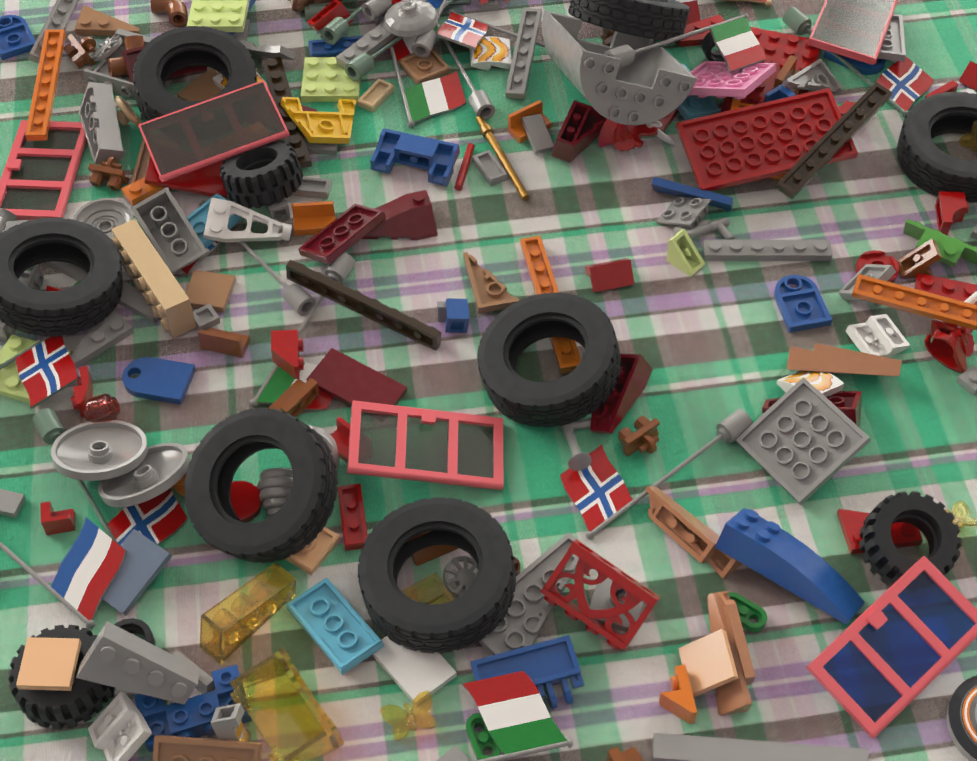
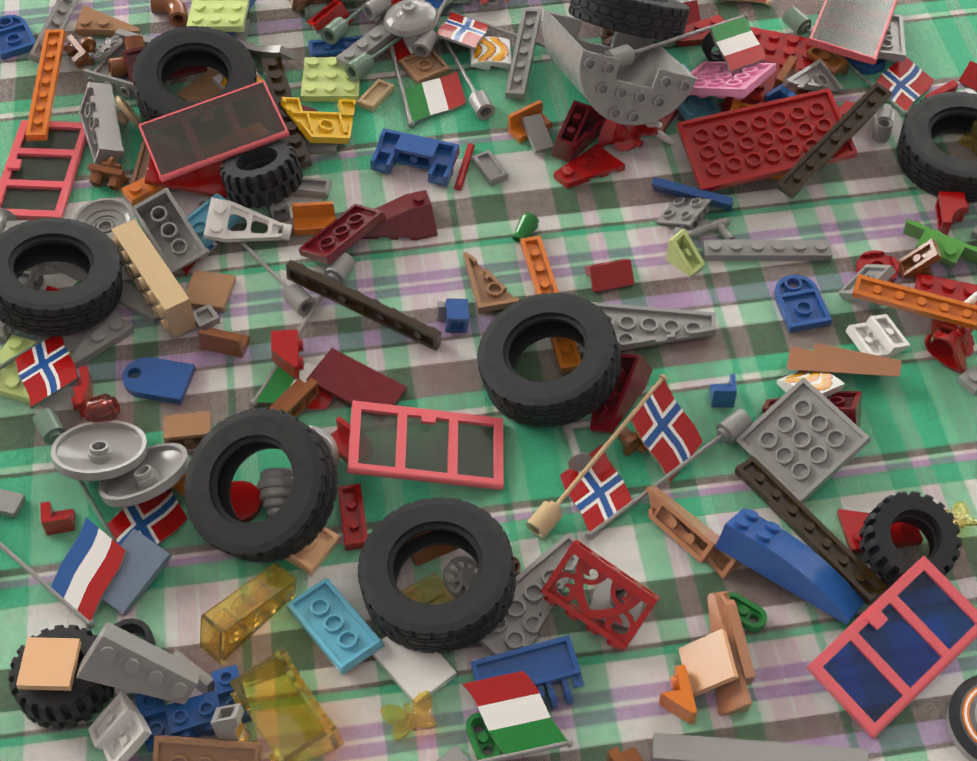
pearl gold bar [476,115,530,201] -> none
none -> medium nougat brick [164,411,214,450]
none -> green cone [512,213,539,244]
none -> flag [526,374,703,539]
none -> red wing [553,144,625,189]
none -> light grey wing [580,302,716,357]
none -> blue panel [709,374,737,407]
none -> dark brown plate [734,456,888,606]
none -> dark orange panel [806,39,848,76]
none -> light grey piece [872,104,895,143]

